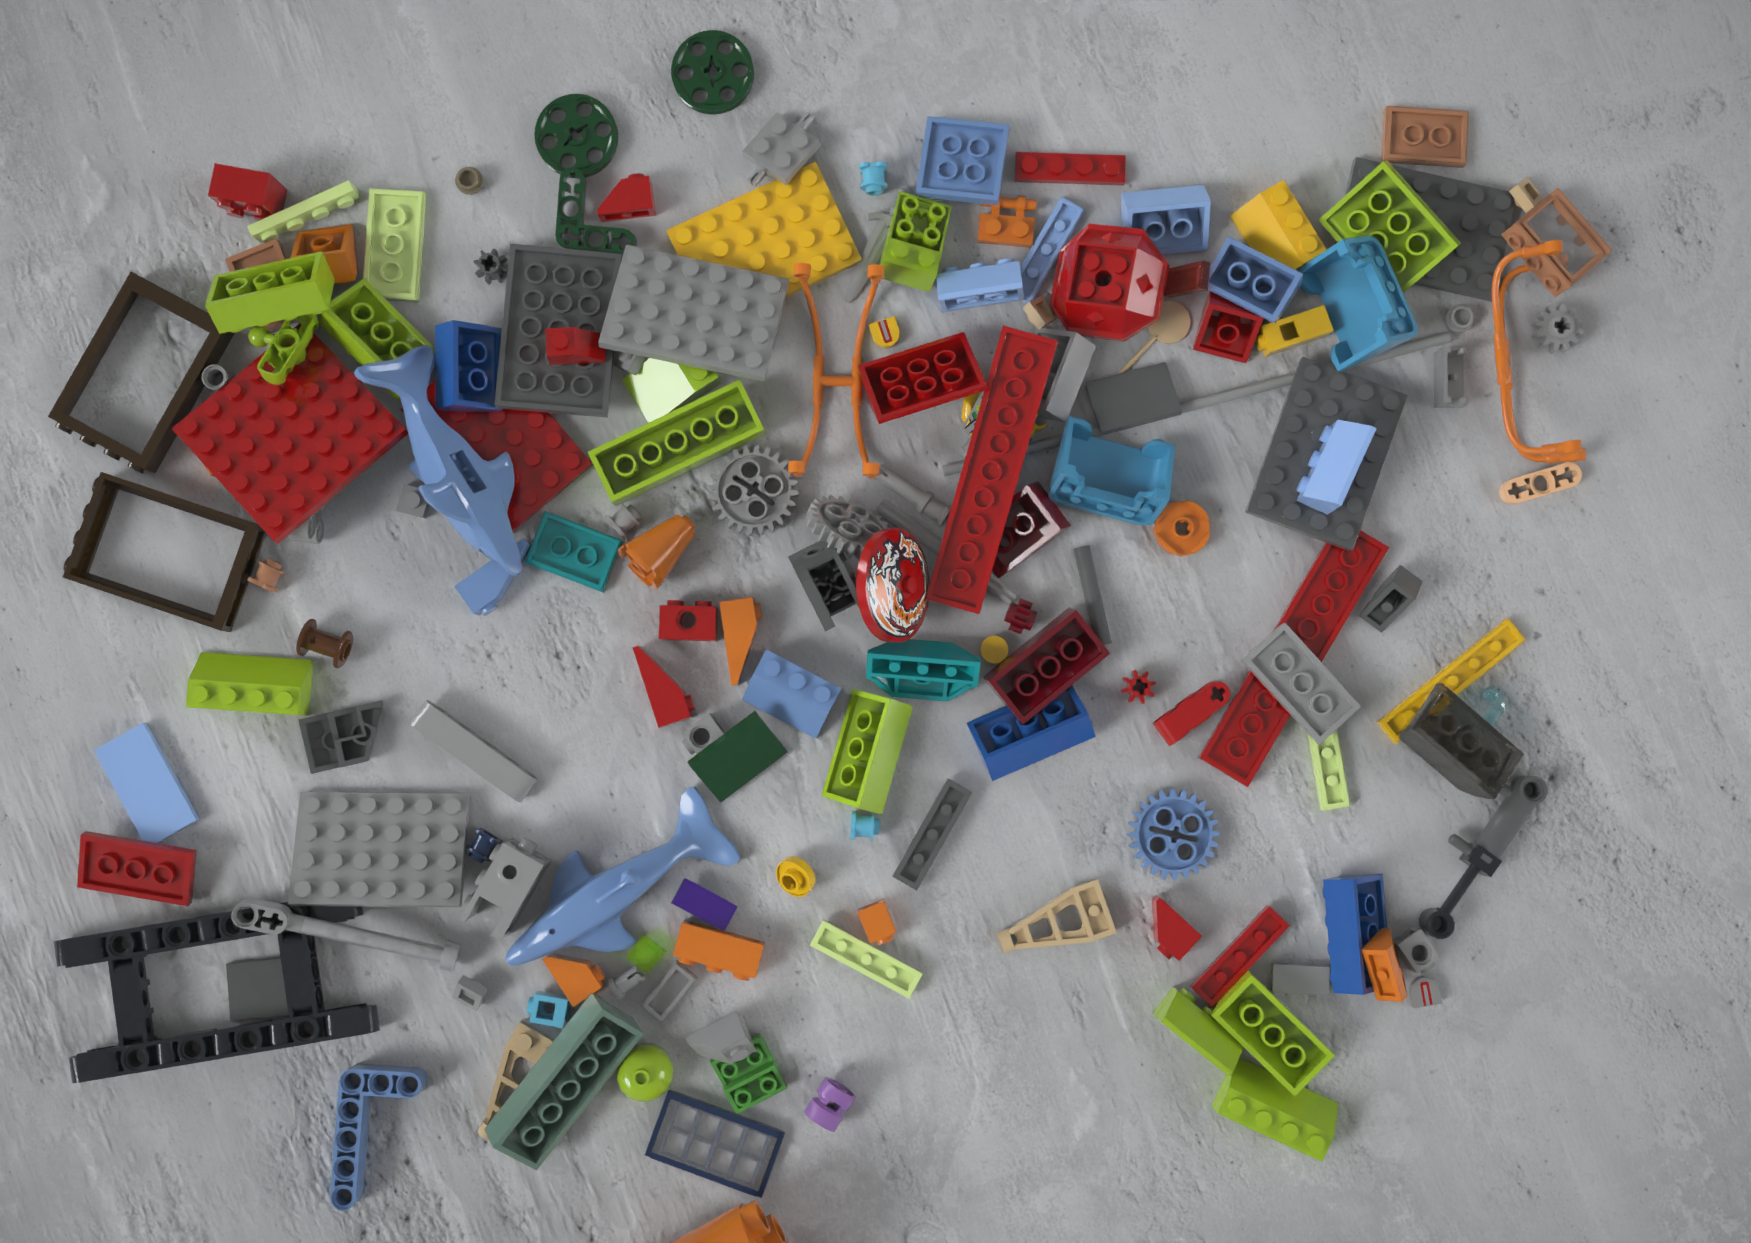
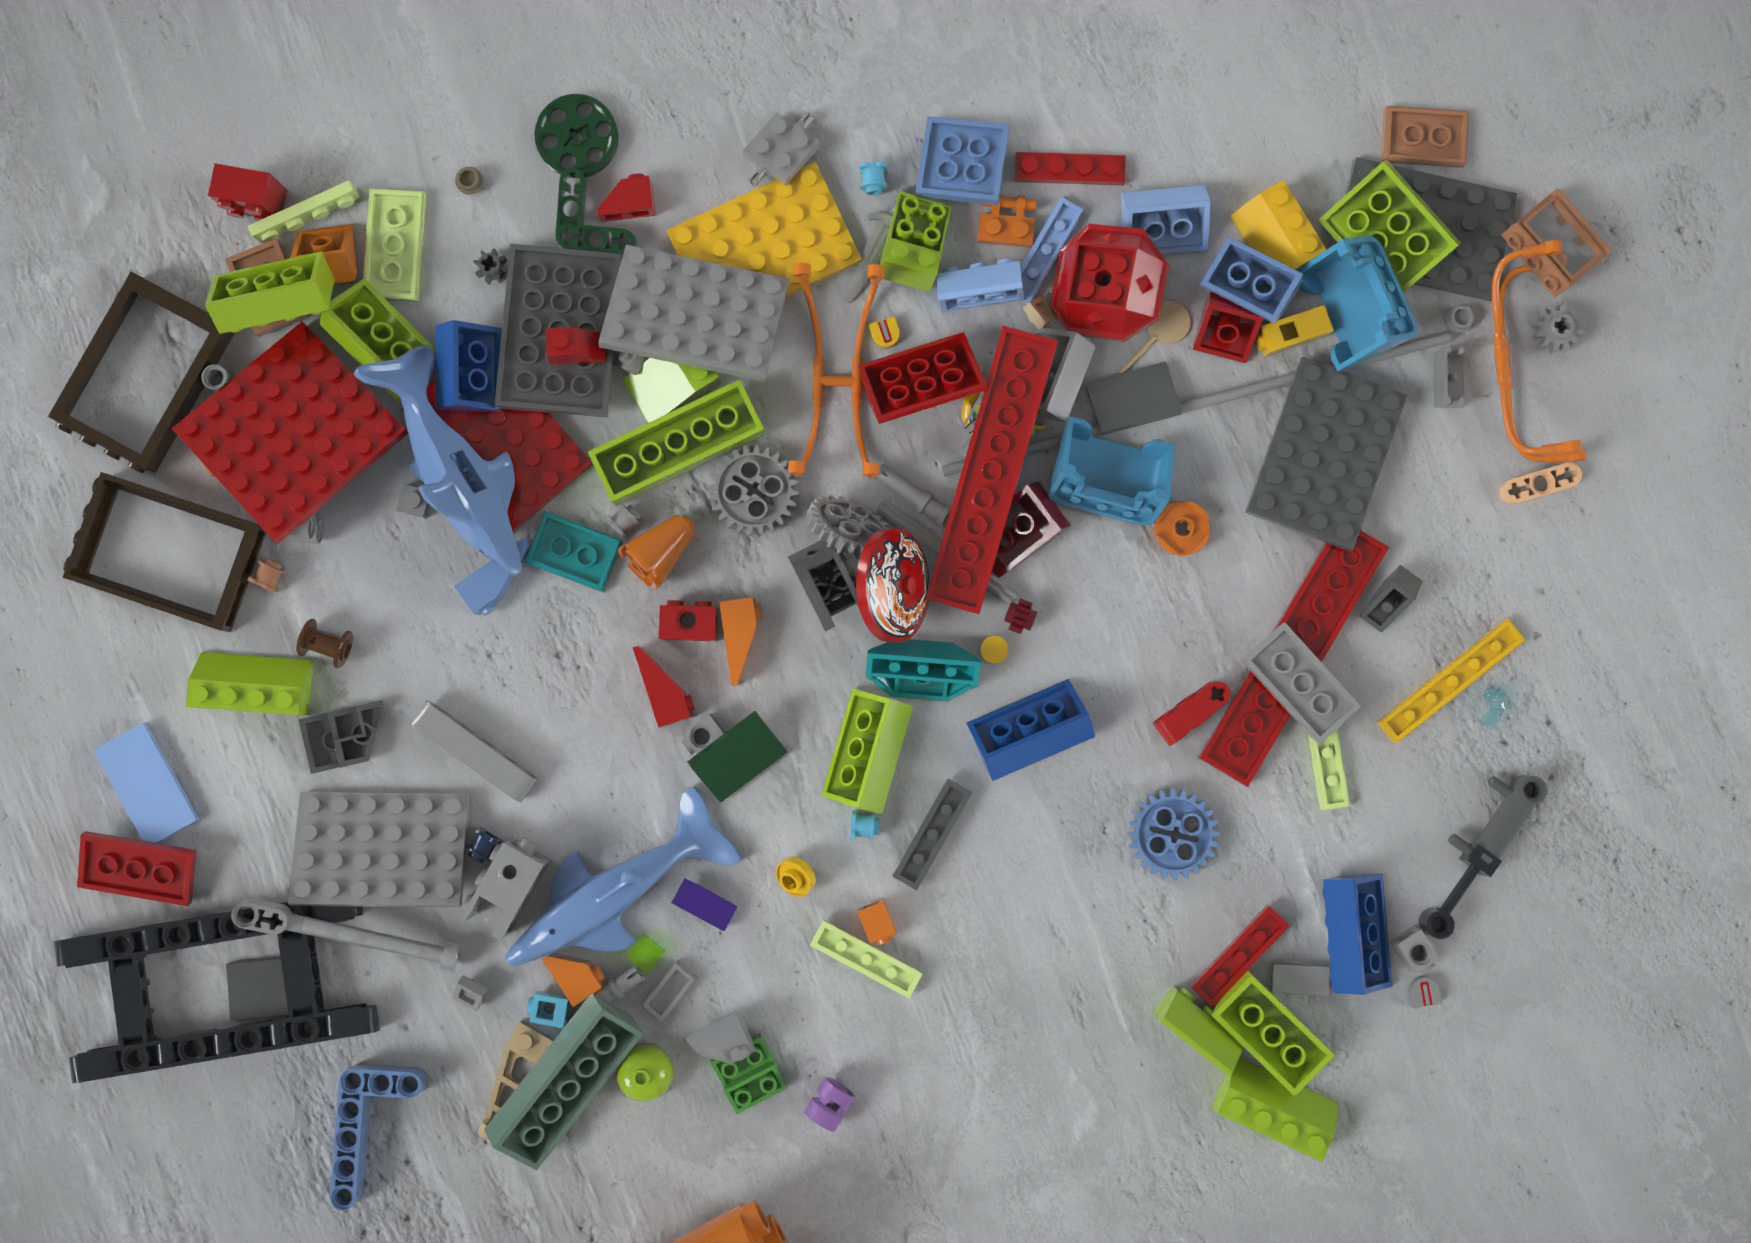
lime piece [248,314,319,385] -> none
clear piece [645,1090,785,1198] -> none
dark green wedge [671,30,754,115] -> none
orange brick [673,920,766,981] -> none
medium blue slope [742,649,842,738] -> none
dark red slope [983,607,1110,724] -> none
tan plate [996,879,1117,954] -> none
dark grey piece [1073,545,1112,645] -> none
red gear [1120,670,1156,704] -> none
red slope [1152,895,1202,961] -> none
clear red tile [1164,260,1211,298] -> none
light blue slope [1296,420,1377,515] -> none
orange tile [1361,928,1407,1002] -> none
clear smoke windscreen [1399,683,1524,799] -> none
tan plate [1509,177,1544,213] -> none

